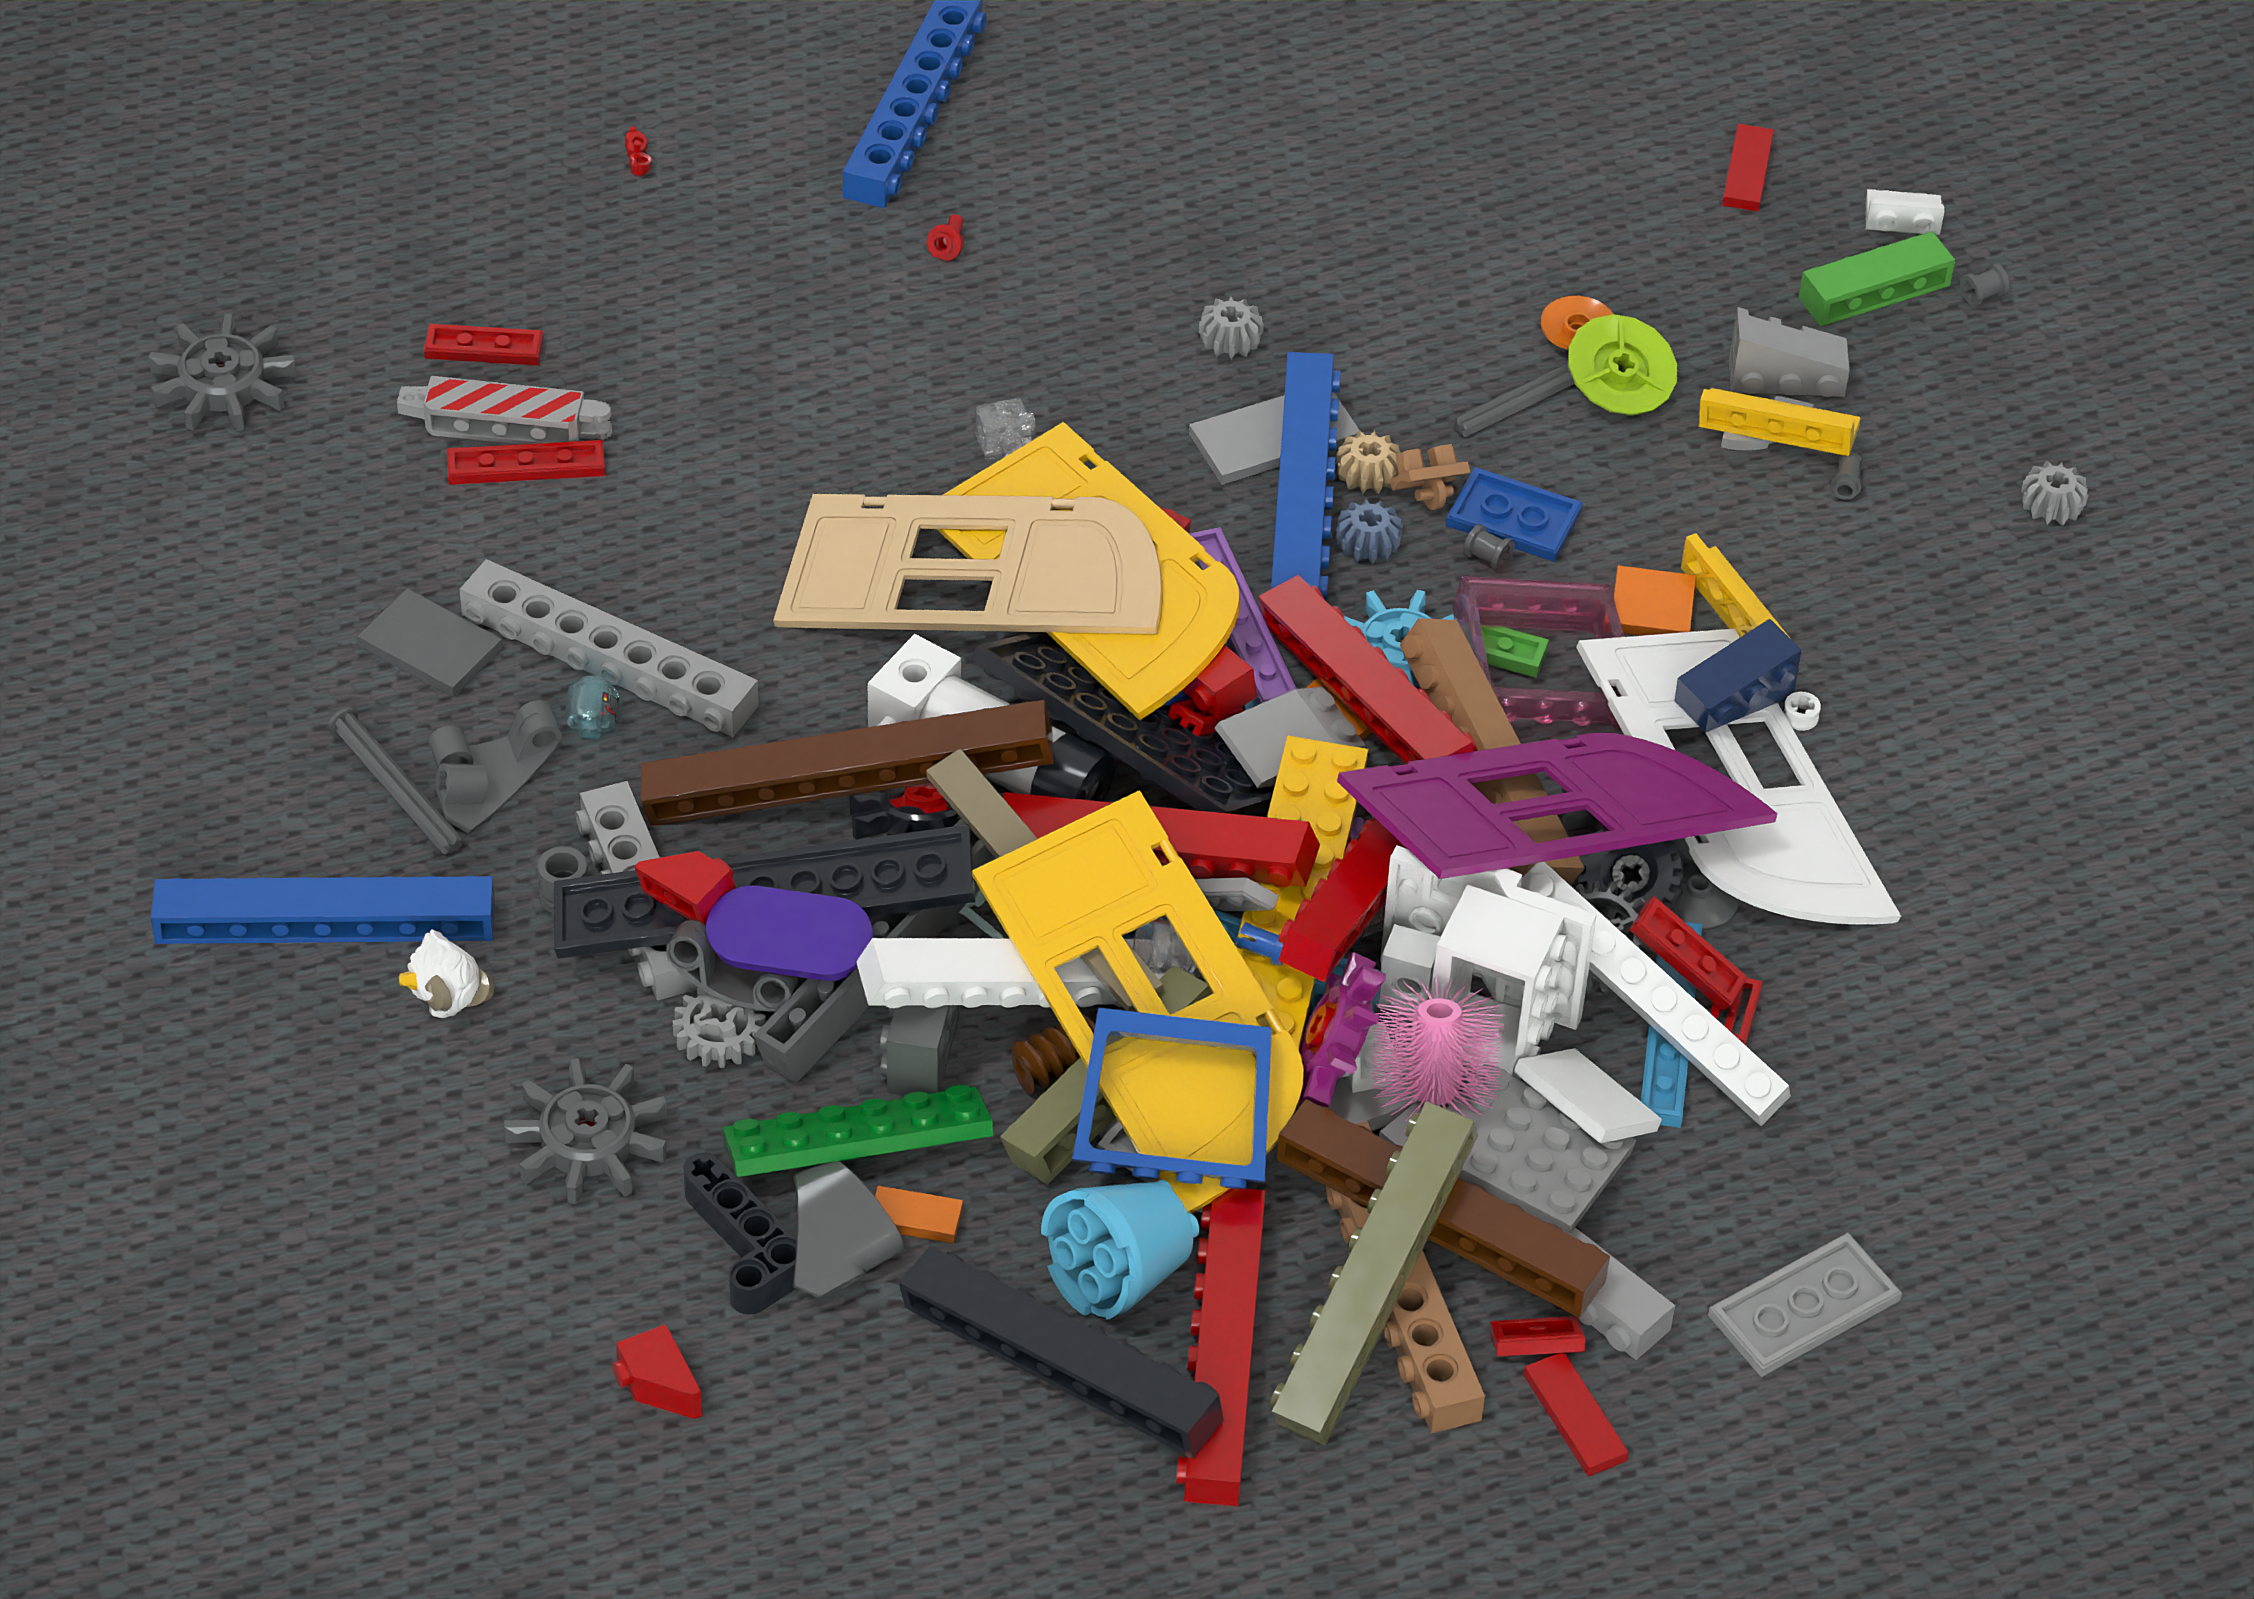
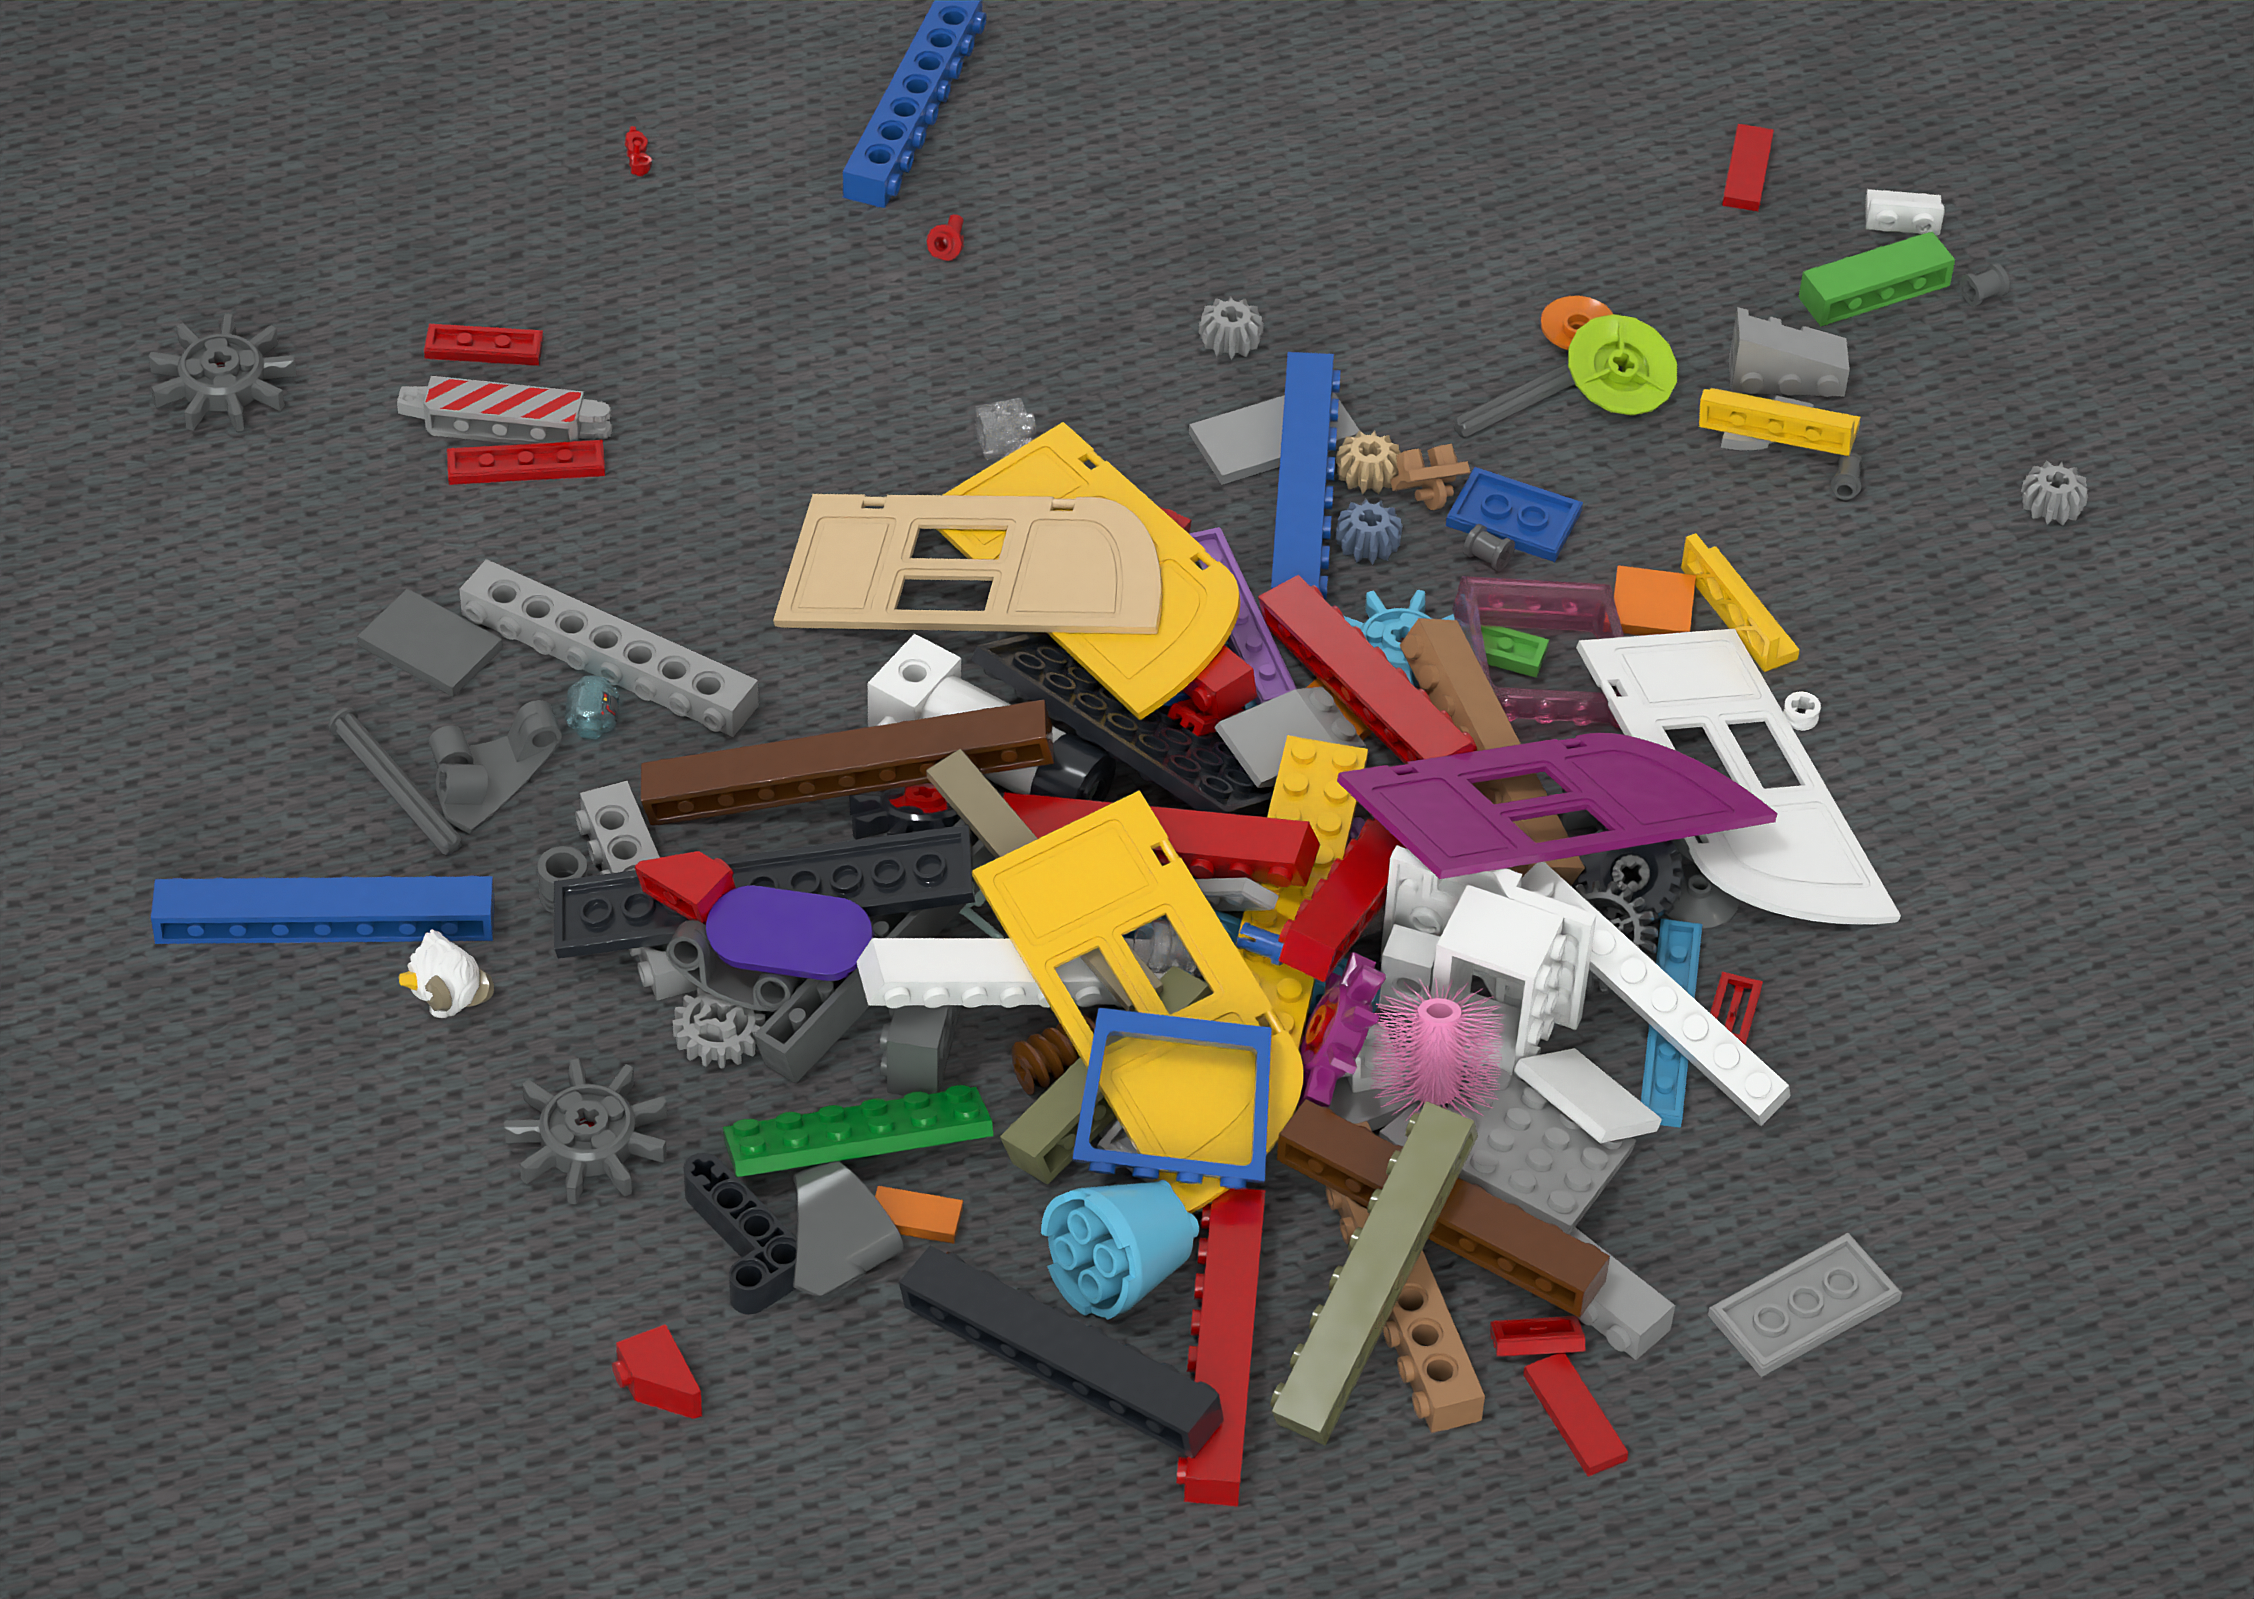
red tile [1629,896,1747,1011] -> none
dark blue wedge [1674,619,1802,733] -> none

